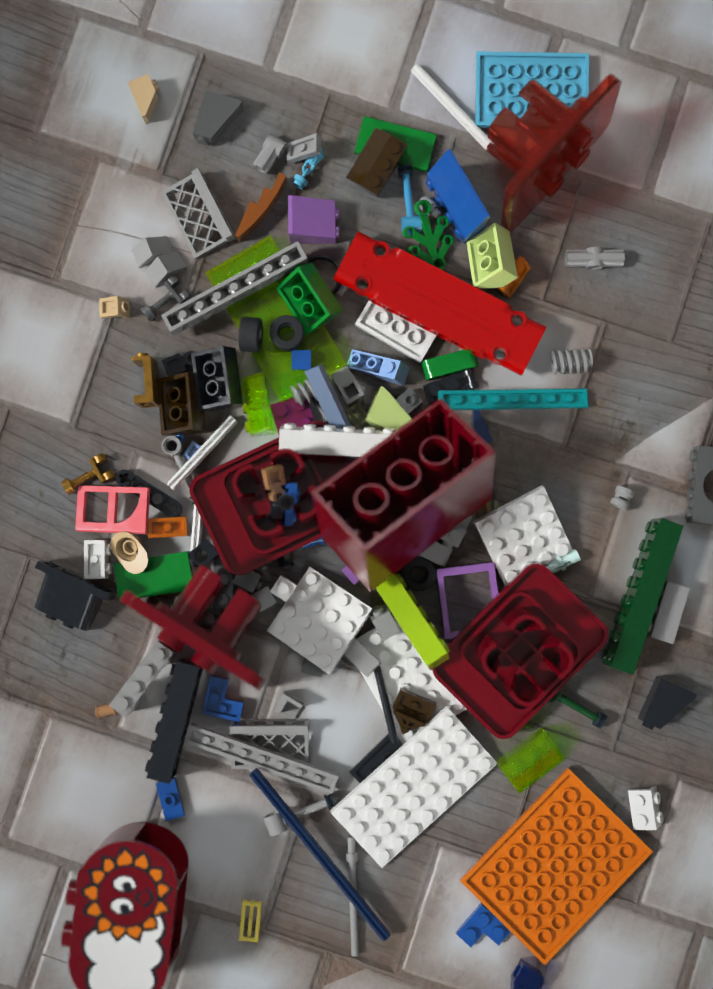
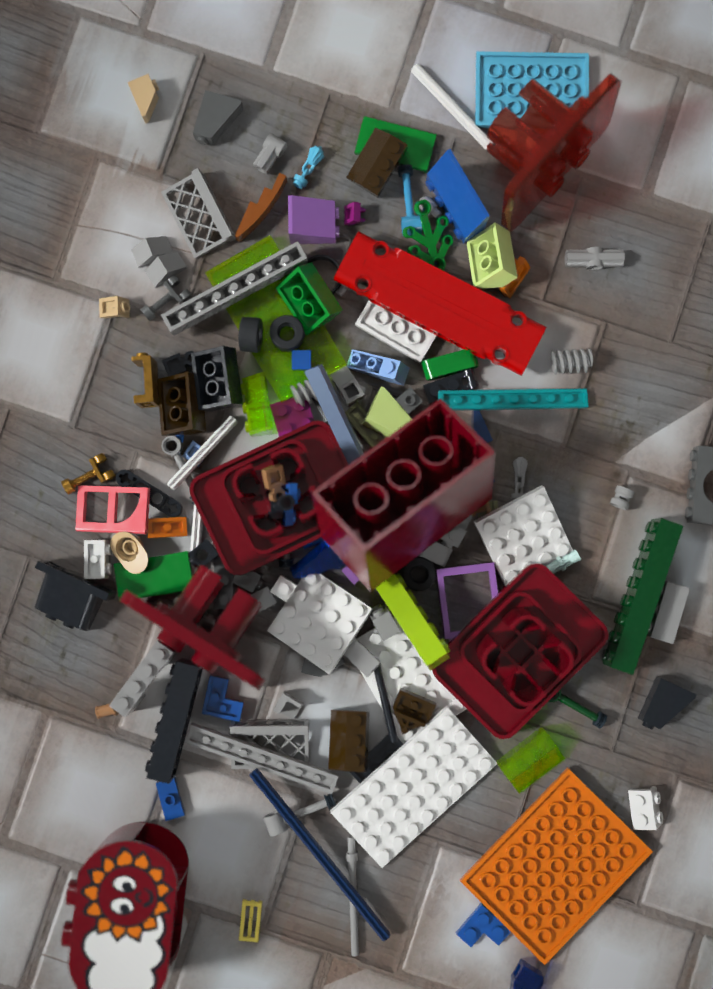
white brick [279,423,395,457] -> none
light grey plate [287,133,321,163] -> none
none -> clear blue slope [290,541,346,578]
none -> dark brown slope [328,710,370,772]
none -> magenta tile [344,202,366,226]
none -> light grey piece [511,457,528,500]

